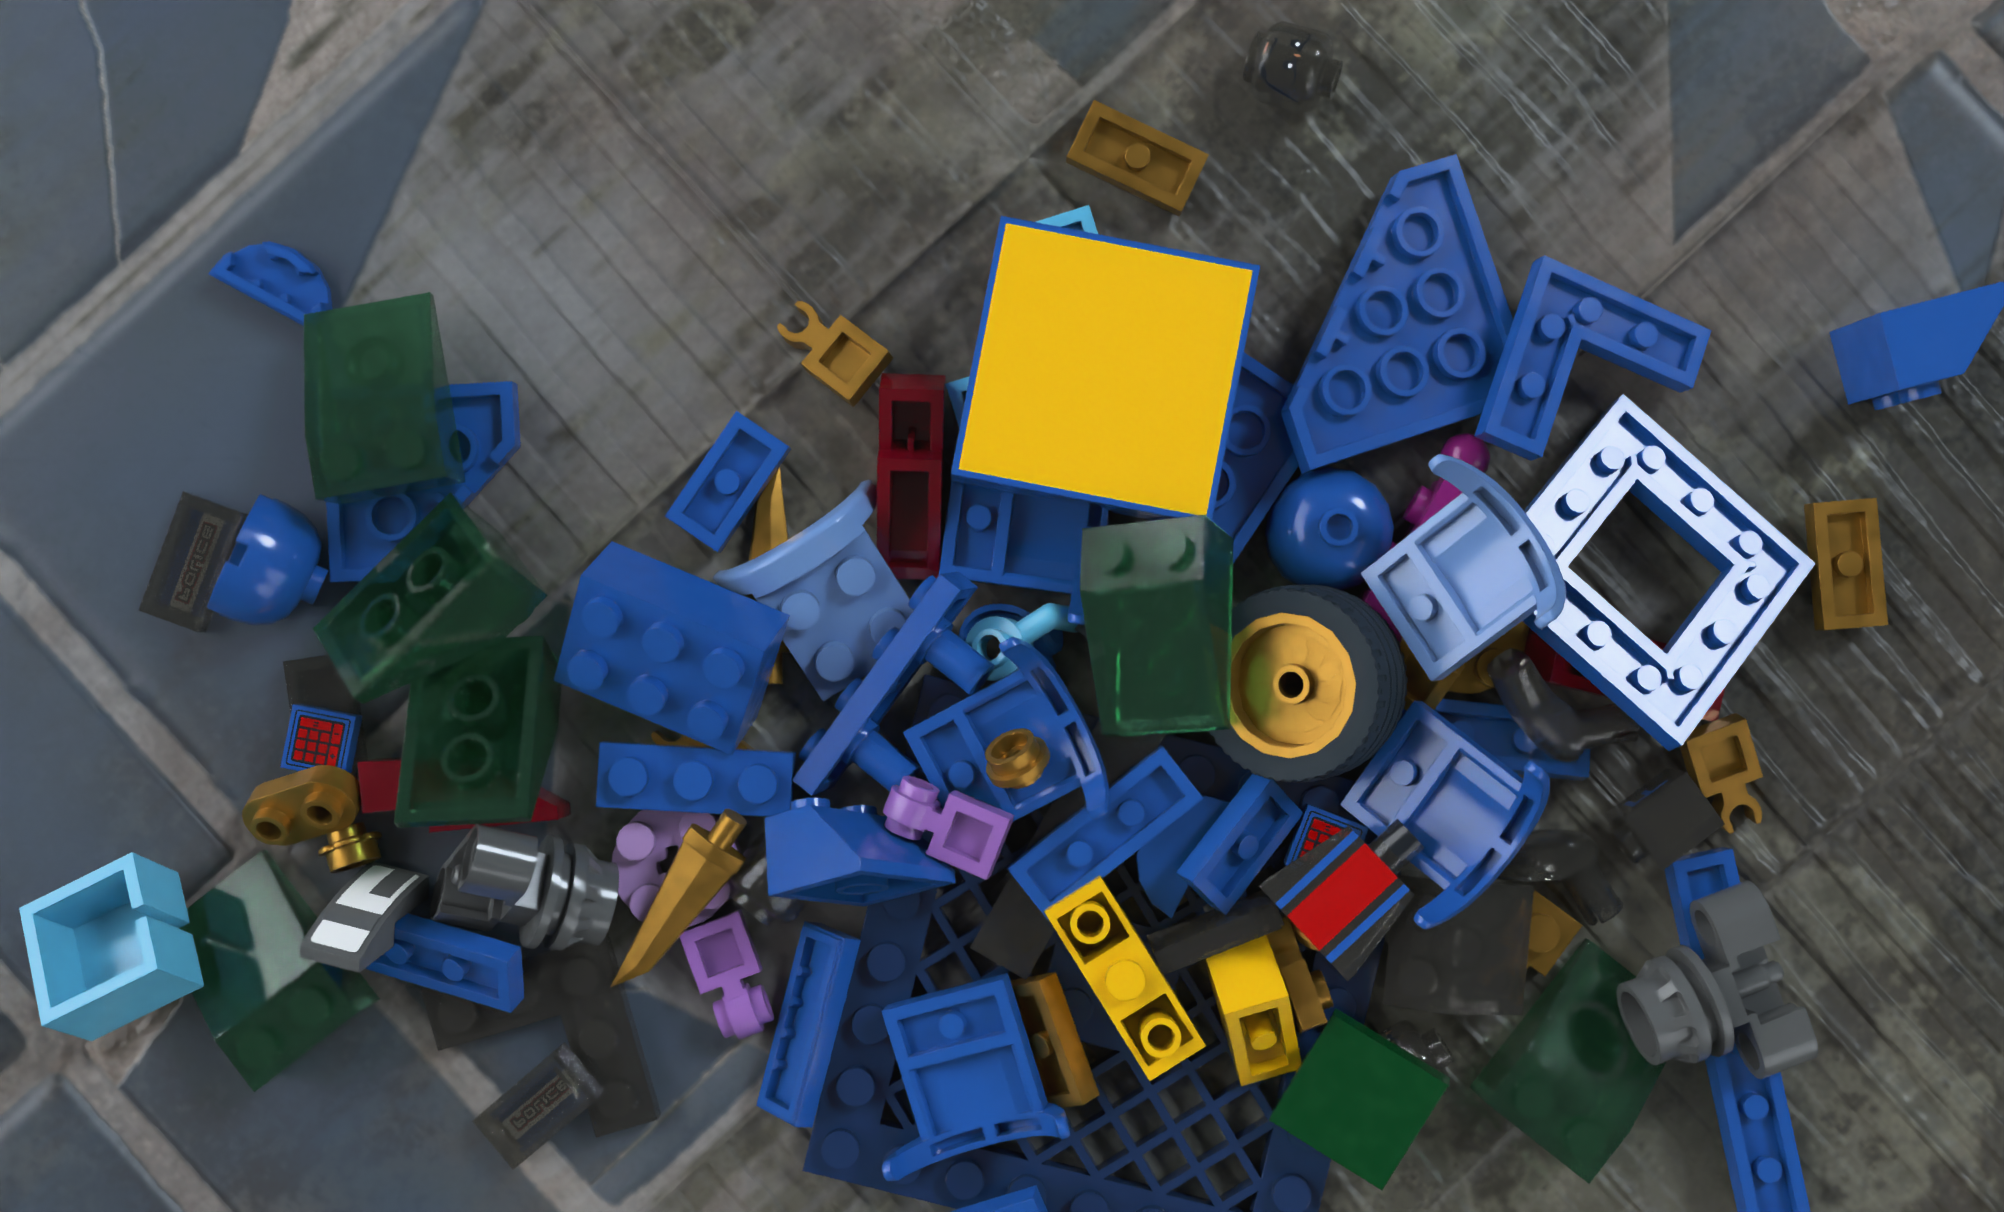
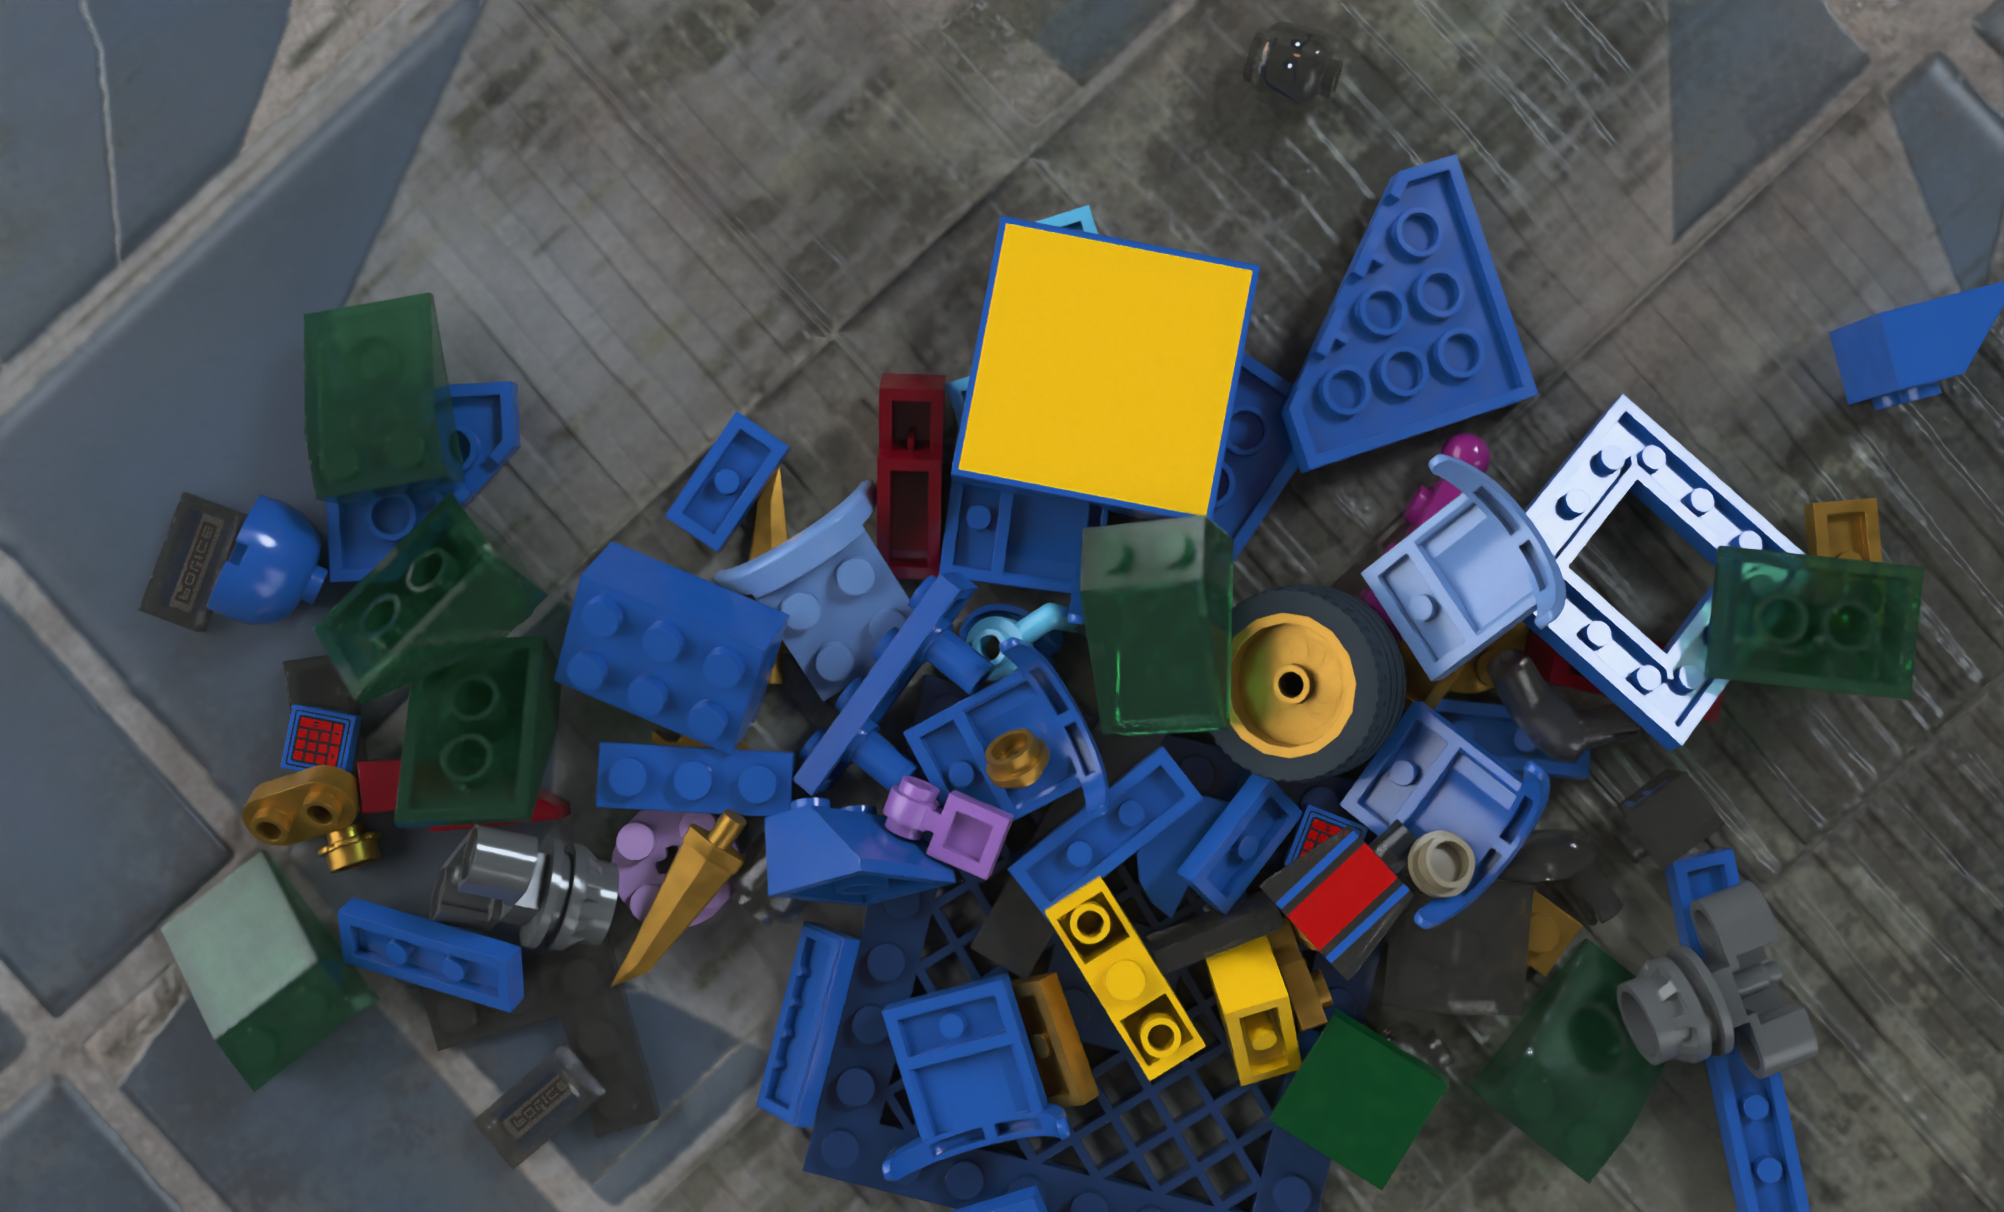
medium azure piece [19,852,204,1041] -> none
blue tile [208,241,333,337] -> none
slope [300,861,429,973] -> none
medium lavender plate [680,910,774,1040] -> none
pearl gold plate [777,301,893,407] -> none
pearl gold plate [1066,100,1209,217] -> none
blue cylinder [1265,467,1394,591] -> none
blue plate [1474,255,1712,461] -> none
pearl gold plate [1680,713,1763,834] -> none
none -> dark tan plate [1408,830,1475,898]
none -> clear green slope [1704,545,1924,700]

